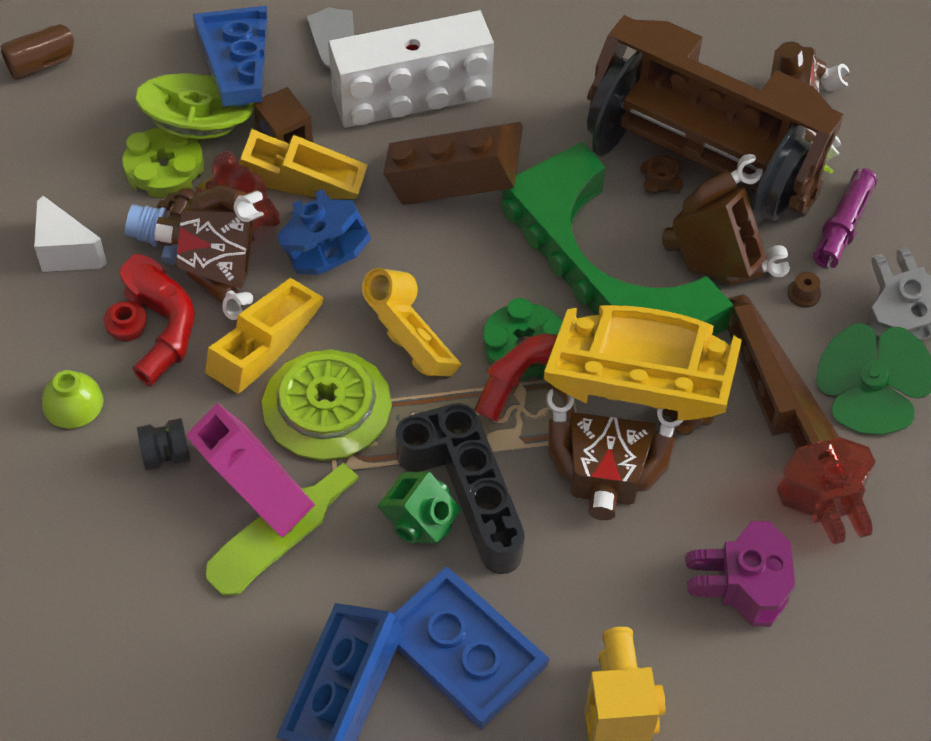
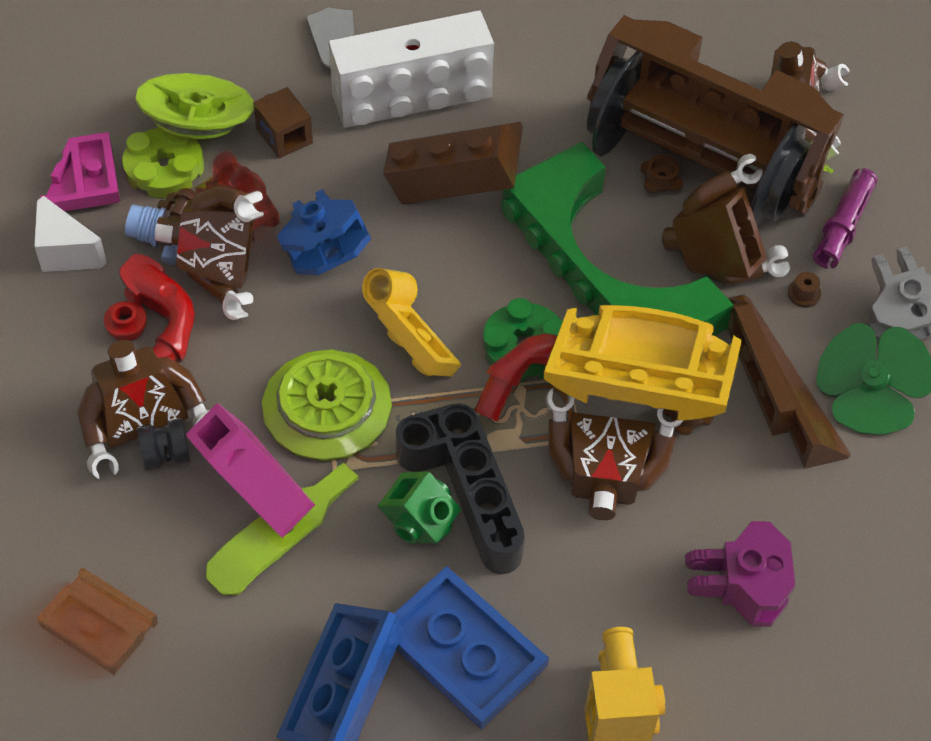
reddish brown arm [1,24,74,80] -> none
lime brick [41,370,104,429] -> none
blue wing [193,5,267,107] -> none
yellow slope [205,278,324,394] -> none
yellow slope [234,129,368,199] -> none
clear red hinge [777,437,876,544] -> none
none -> clear orange plate [37,567,158,675]
none -> dark pink wing [39,132,120,211]
none -> reddish brown torso [77,340,209,479]

